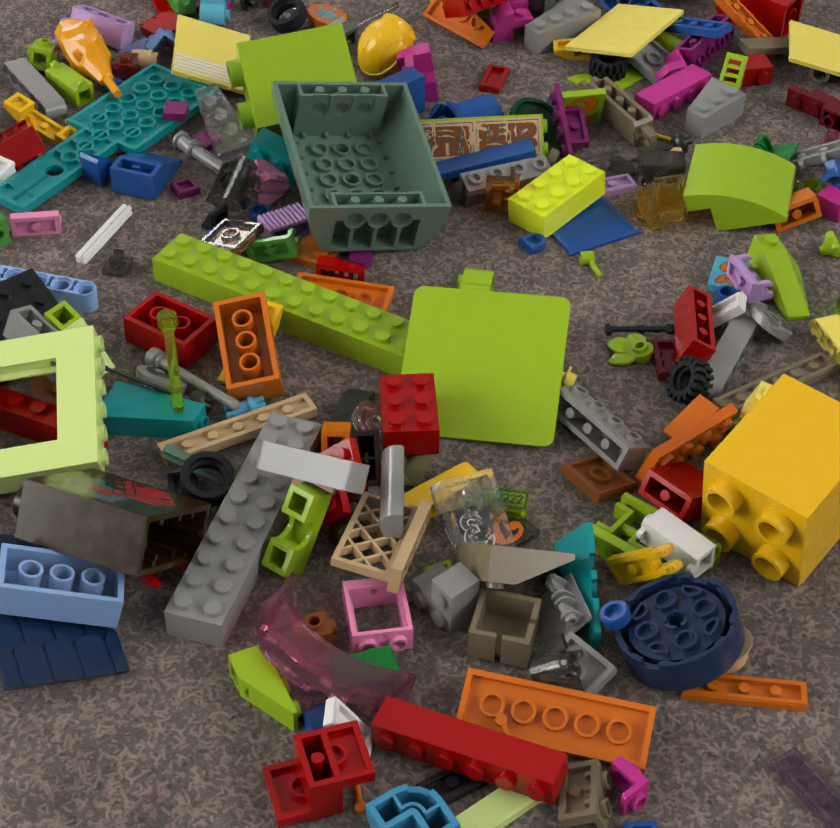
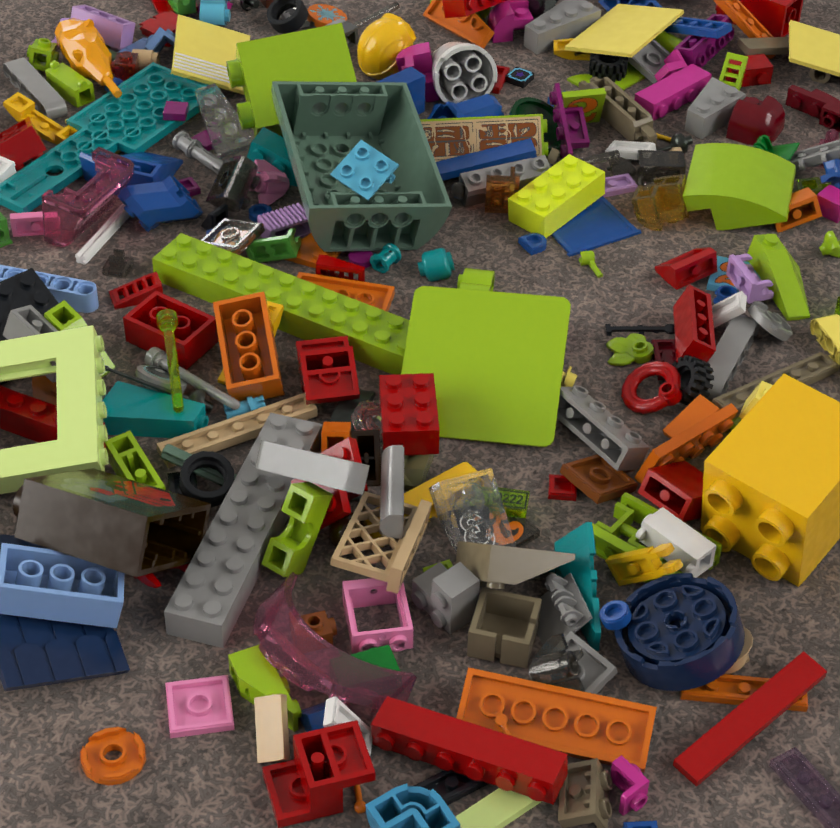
none -> clear pink windscreen [42,147,134,247]
none -> orange tile [80,727,146,786]
none -> lime slope [105,430,166,490]
none -> red slope [109,272,163,310]
none -> blue brick [118,175,204,232]
none -> bright pink tile [165,675,235,738]
none -> tan slope [254,694,290,763]
none -> red bracket [296,336,360,405]
none -> medium azure hinge [330,140,399,201]
none -> teal bush [370,243,402,273]
none -> teal head [418,248,455,282]
none -> white cone [432,42,498,103]
none -> black tile [505,67,535,88]
none -> red tile [548,474,577,501]
none -> white tile [605,140,656,161]
none -> red piece [621,361,682,414]
none -> red tile [655,247,718,290]
none -> red tile [673,651,827,787]
none -> dark red brick [726,95,785,145]

